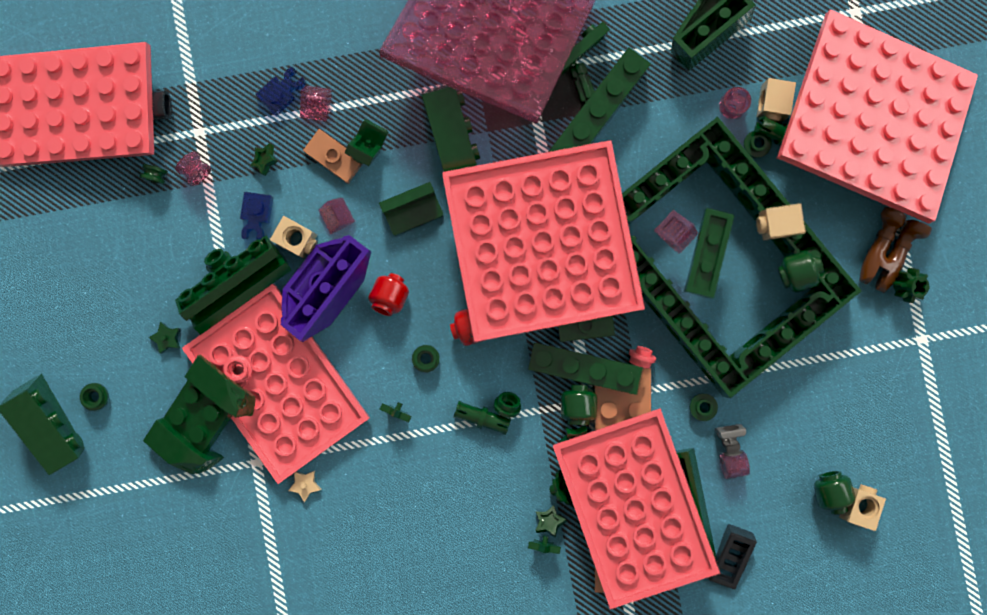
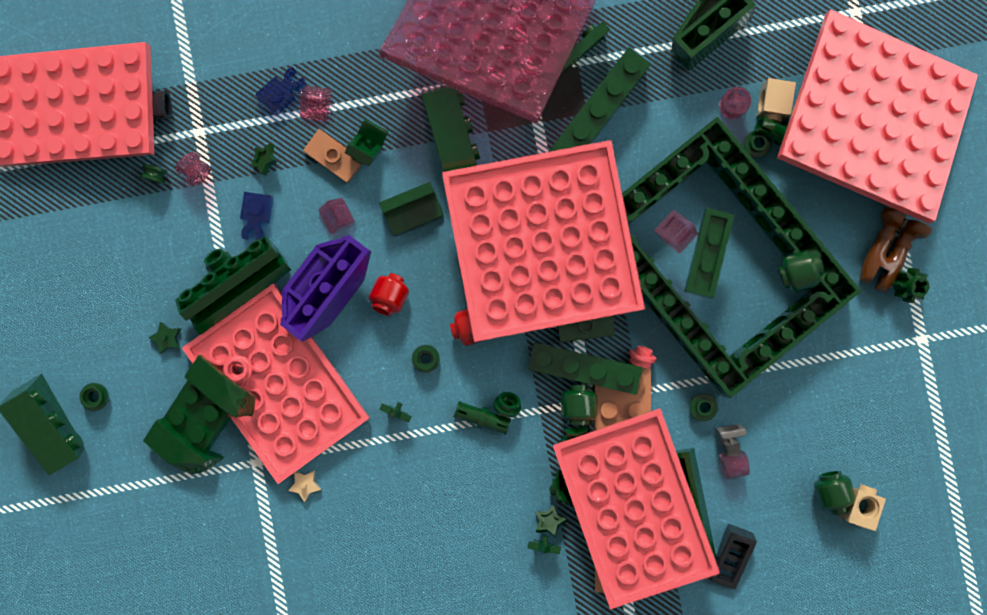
tan brick [270,216,317,258] -> none
dark green axle [570,63,595,106] -> none
tan brick [756,204,805,241] -> none

